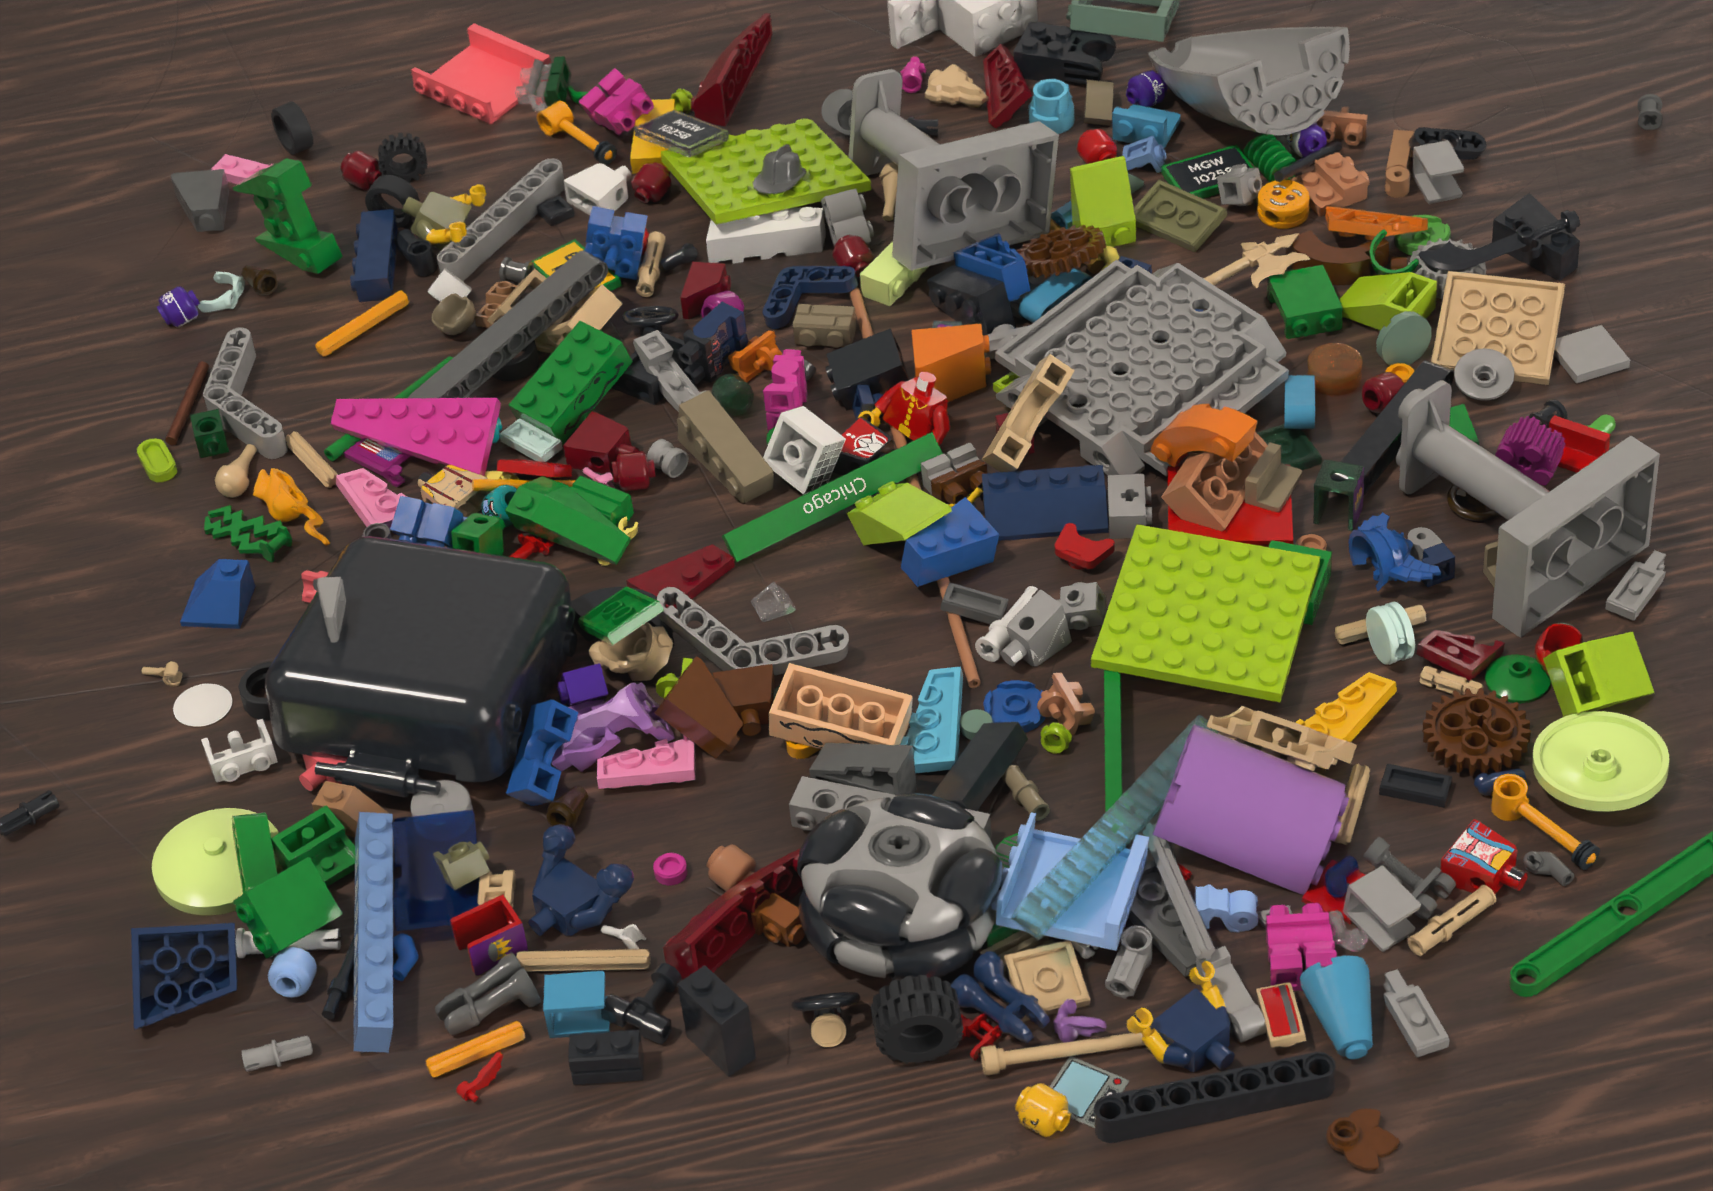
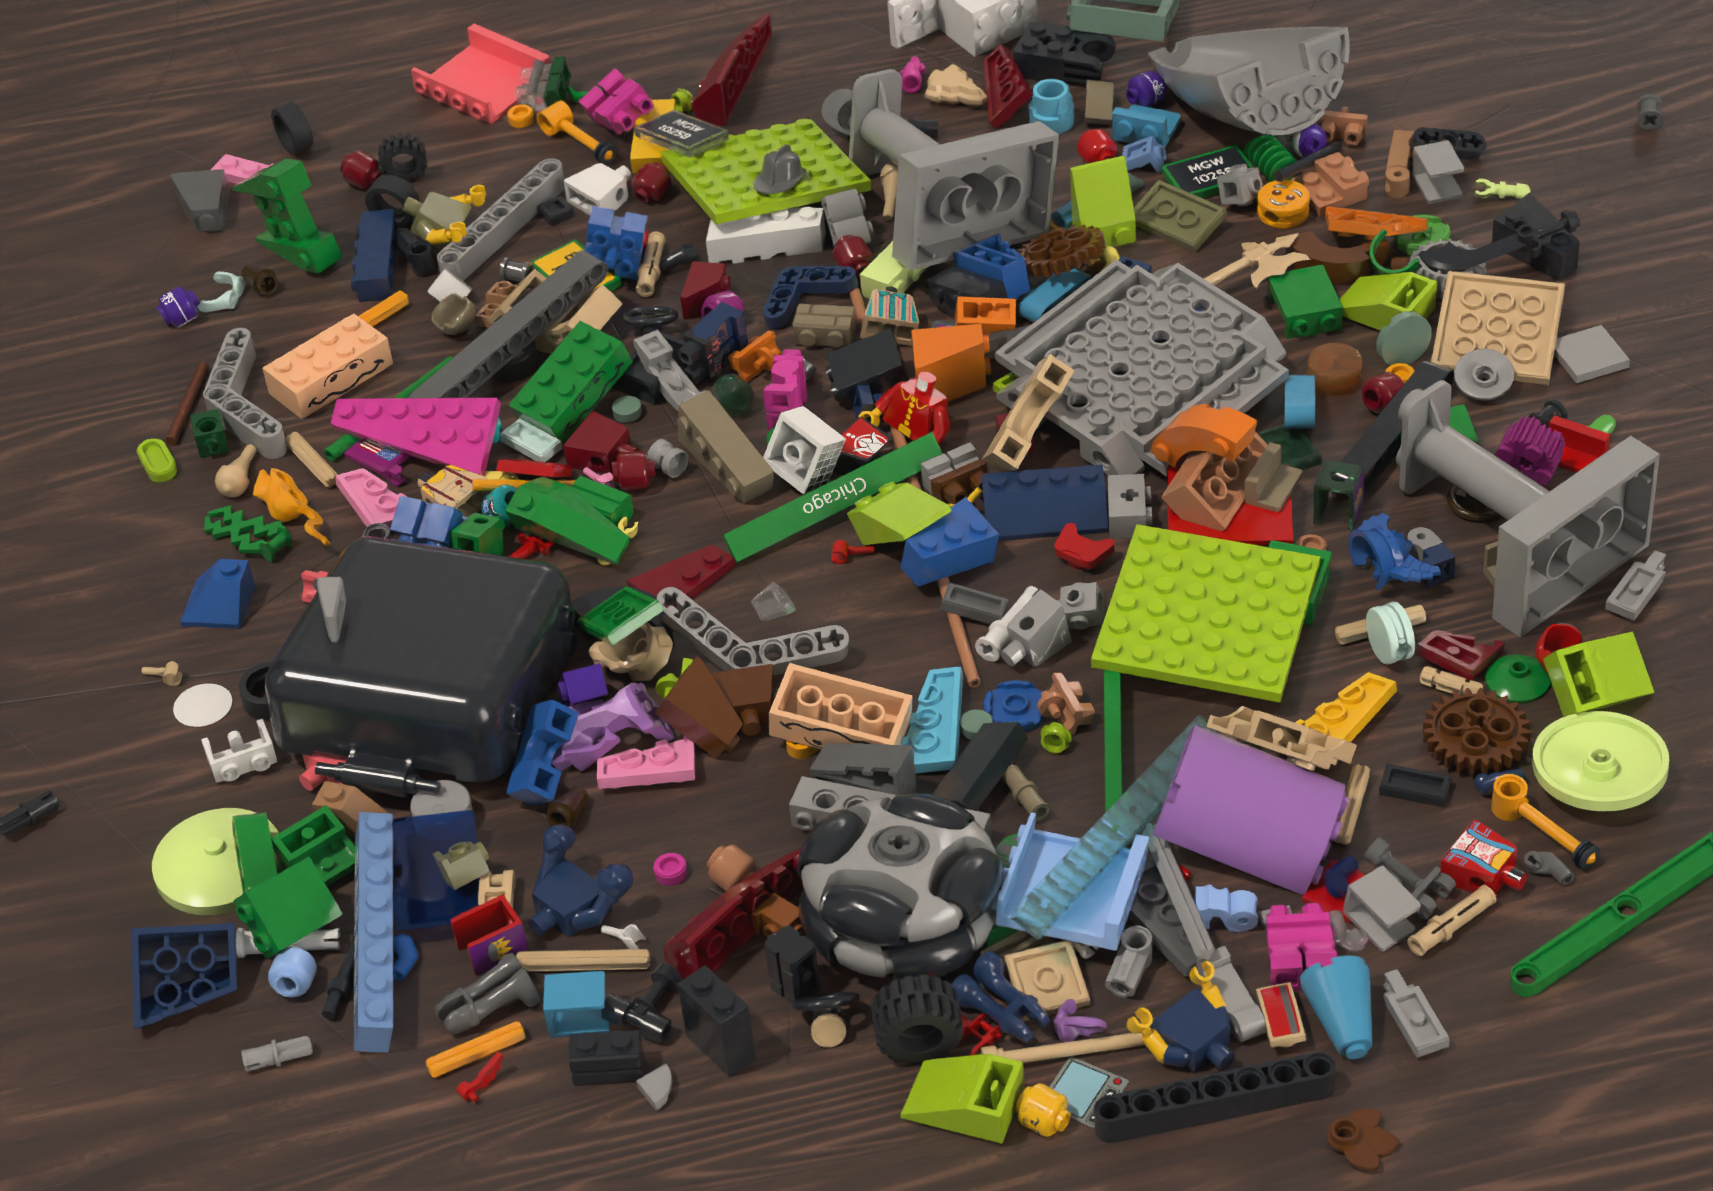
none -> light nougat brick [262,313,393,419]
none -> light orange tile [507,105,535,128]
none -> sand green tile [612,396,642,423]
none -> light grey tile [636,1064,672,1111]
none -> black brick [764,925,820,1004]
none -> red hand [831,540,874,564]
none -> tan torso [860,286,919,346]
none -> lime slope [900,1054,1025,1143]
none -> orange arch [955,297,1016,335]
none -> yellowish green piece [1474,179,1530,199]

